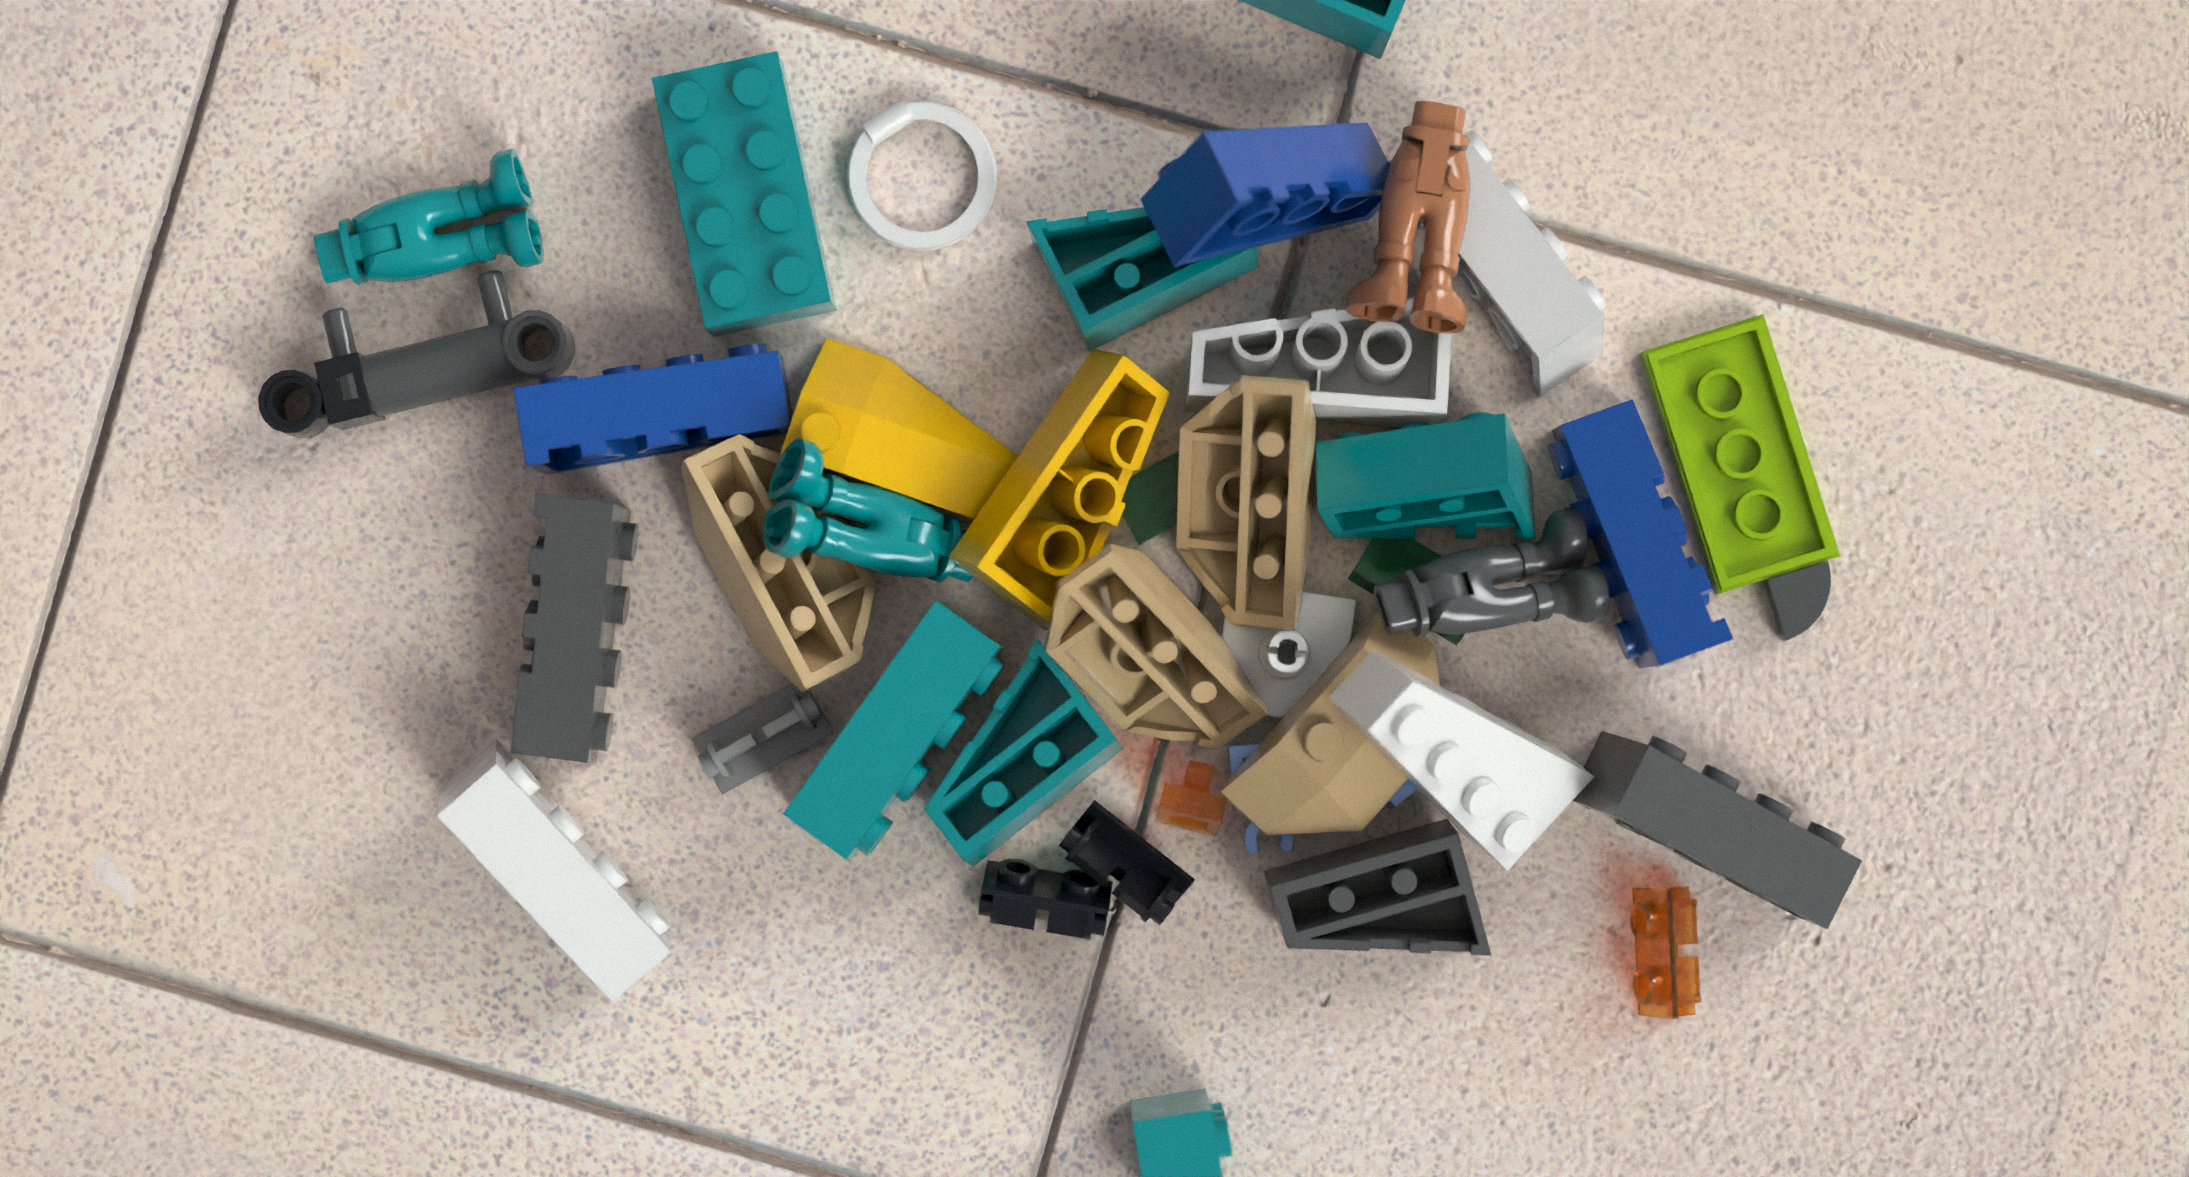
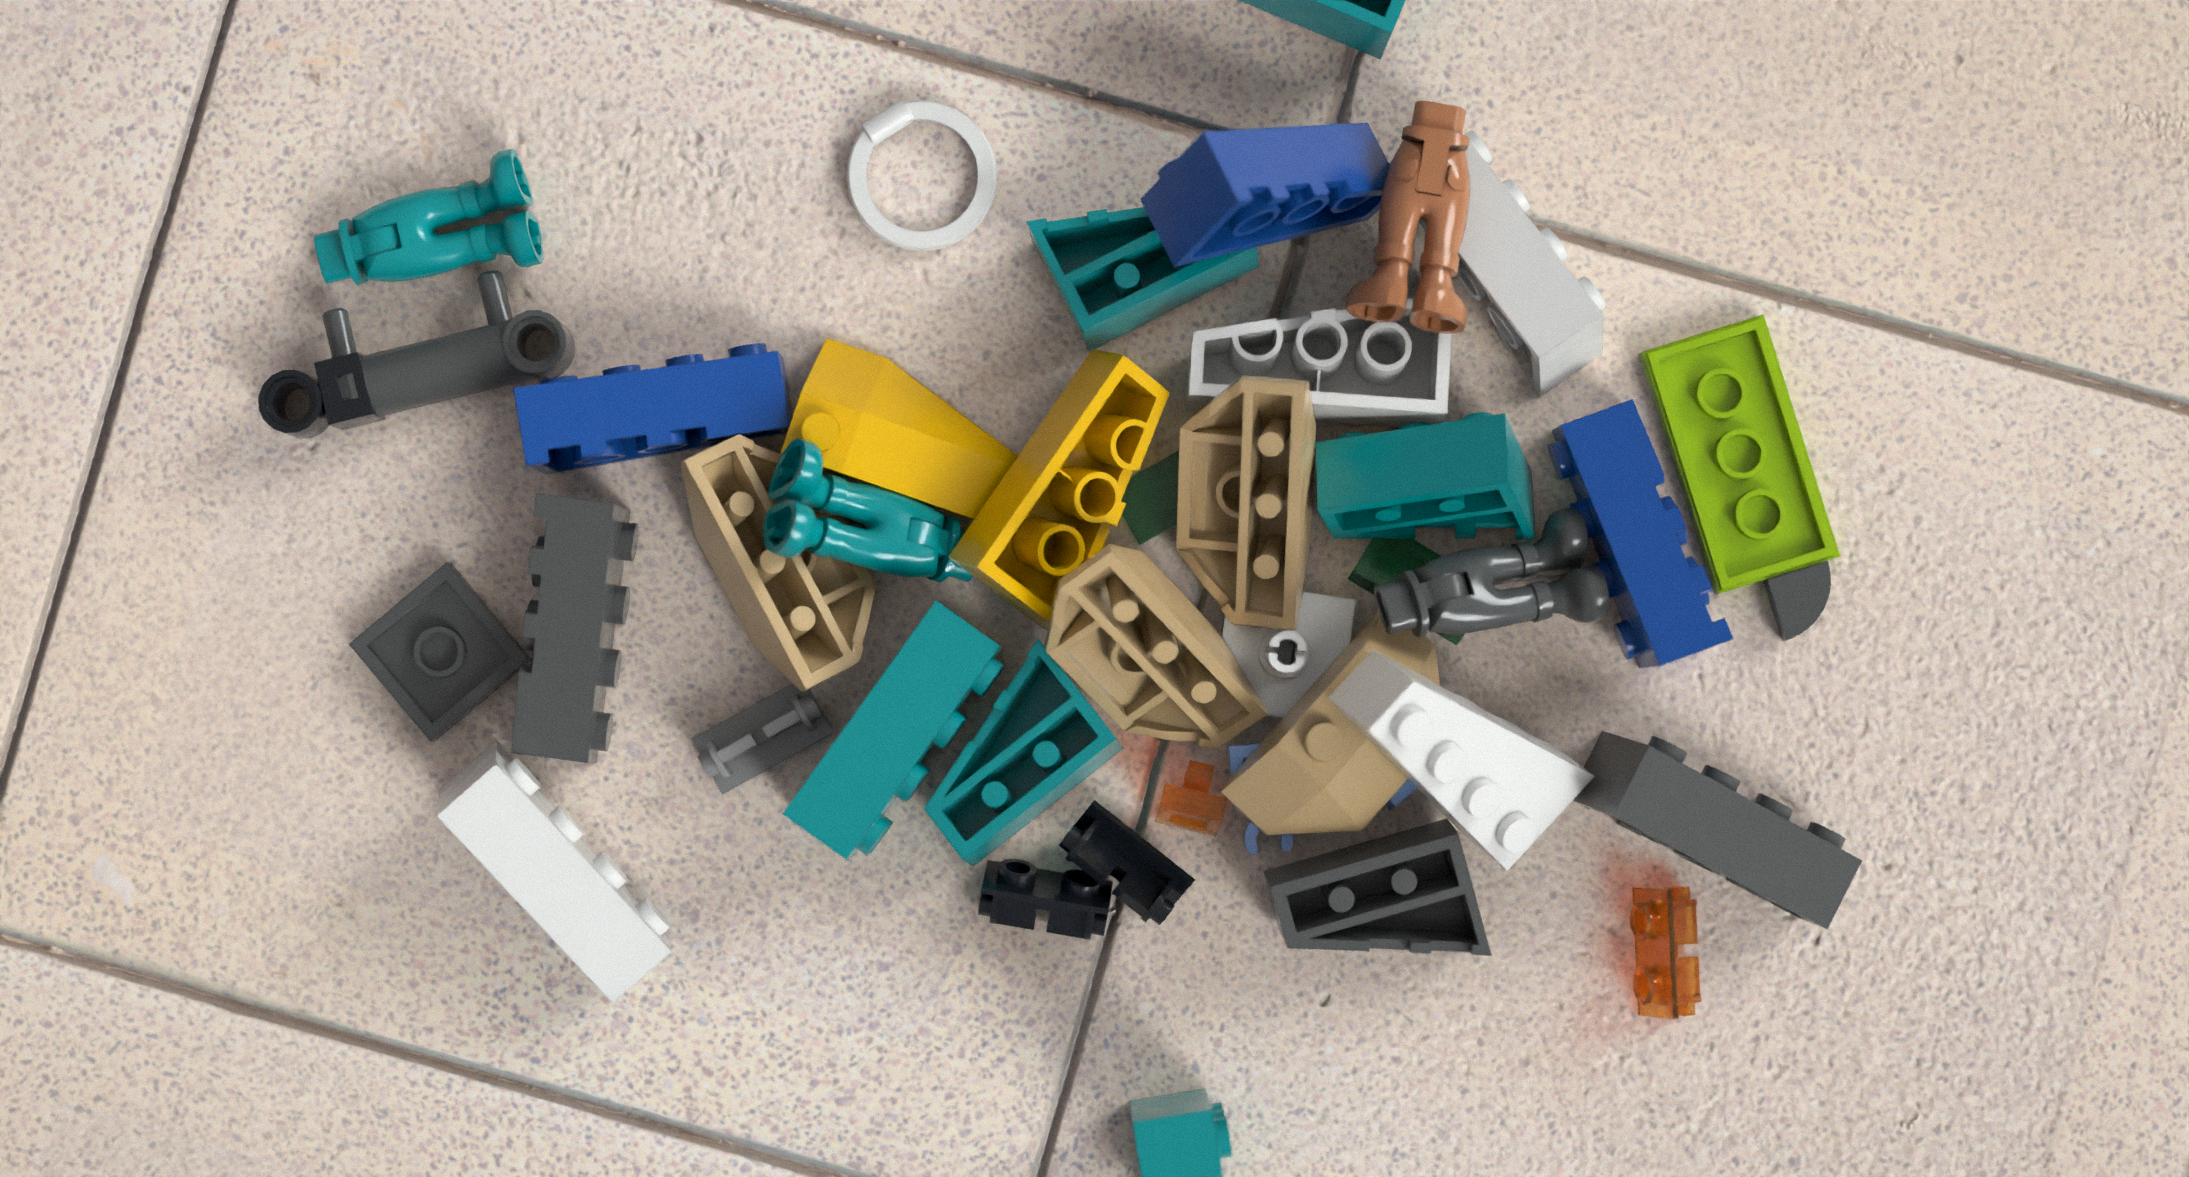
teal brick [652,51,837,337] -> none
none -> dark grey tile [349,562,532,742]

